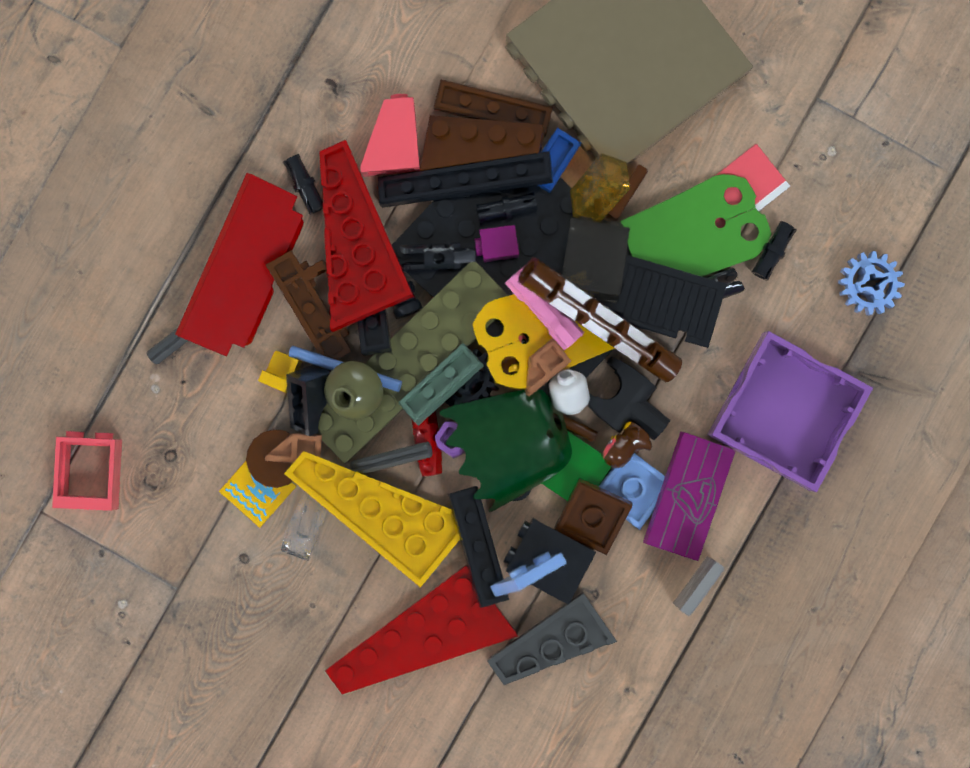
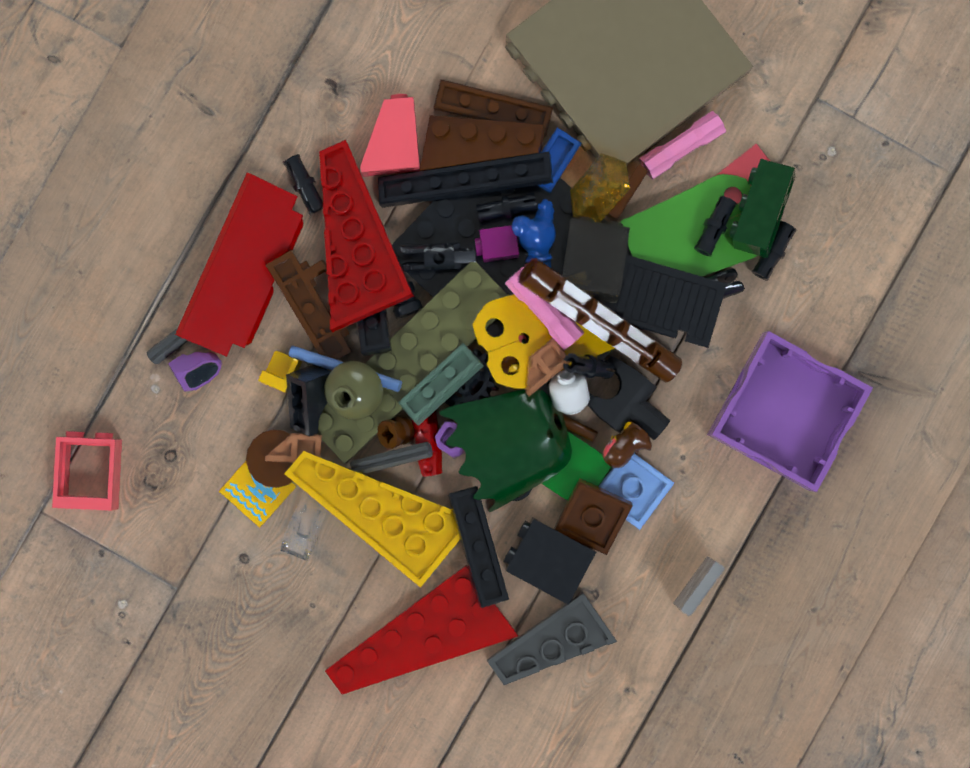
light blue wing [490,552,567,597] -> none
magenta tile [643,431,736,561] -> none
light blue gear [838,251,905,316] -> none
none -> medium lavender rock [168,352,222,392]
none -> reddish brown wheel [377,416,414,449]
none -> blue animal [512,199,556,268]
none -> black pin [563,353,615,379]
none -> bright pink axle [639,111,726,180]
none -> black pin [694,196,737,257]
none -> dark green brick [729,159,796,258]

